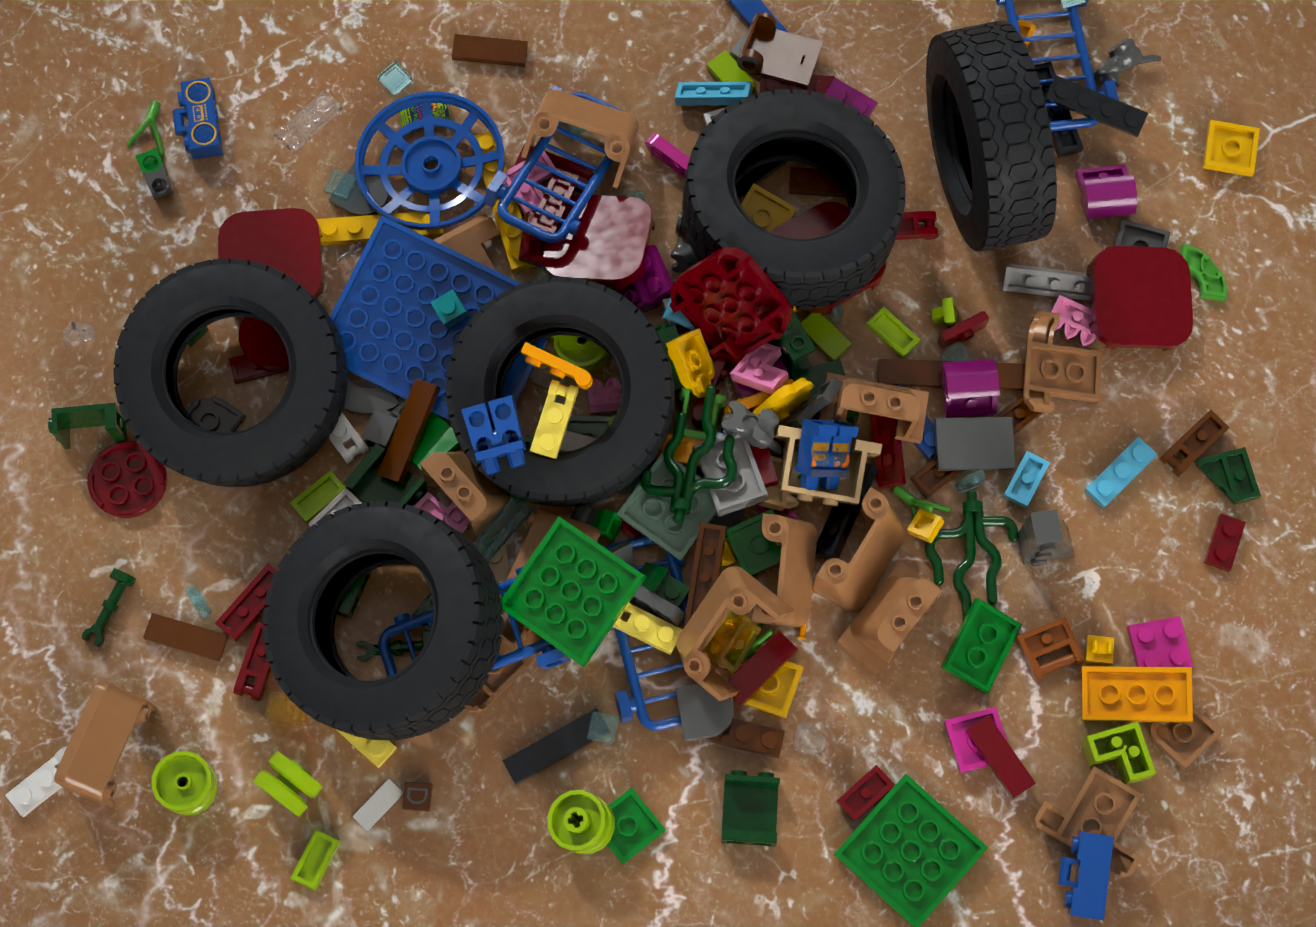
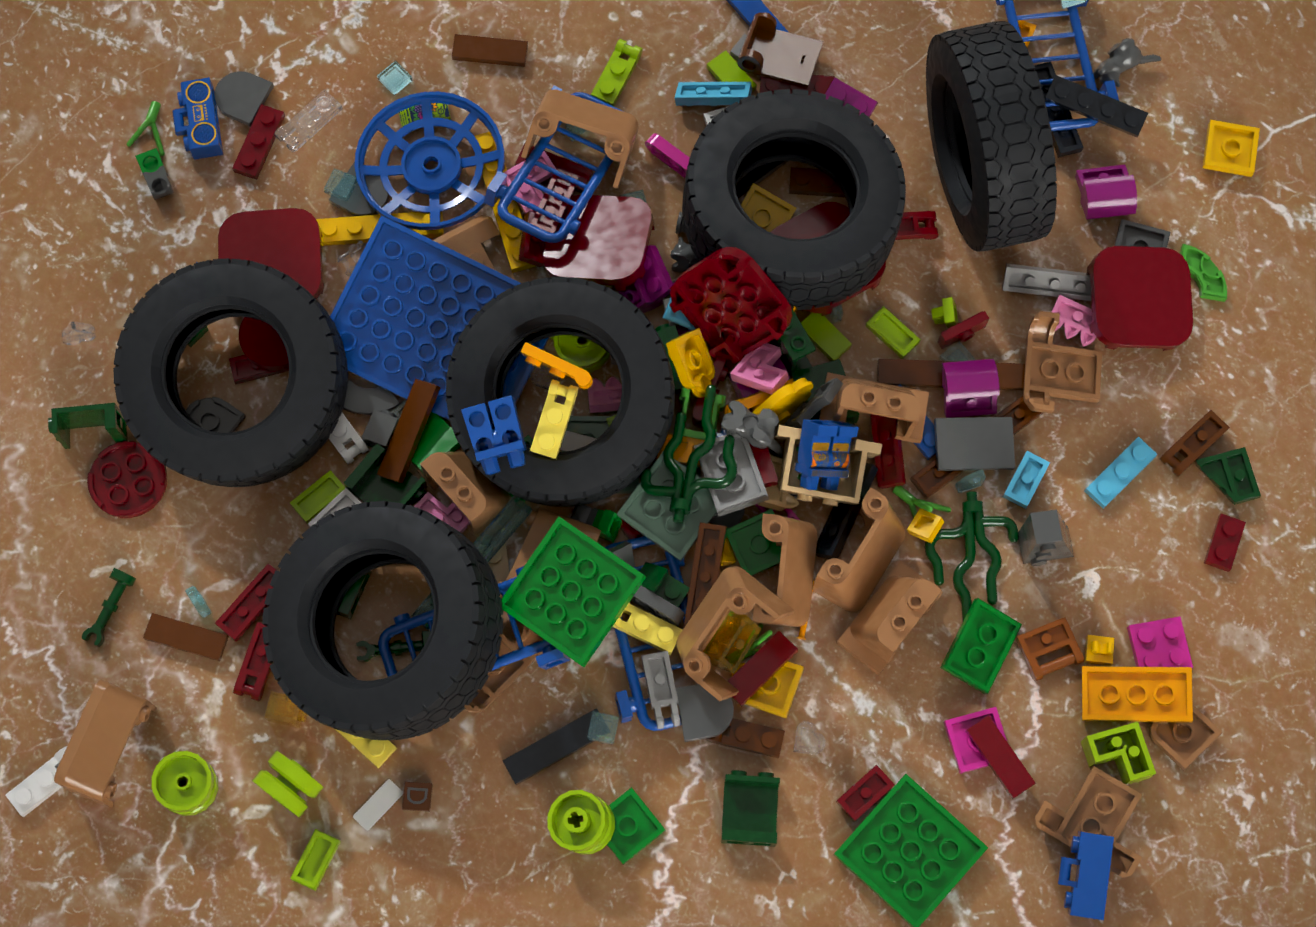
teal brick [430,289,470,329] -> none
none -> dark grey tile [215,71,274,127]
none -> dark red plate [232,104,285,180]
none -> lime plate [591,39,643,106]
none -> light grey hinge [641,651,680,729]

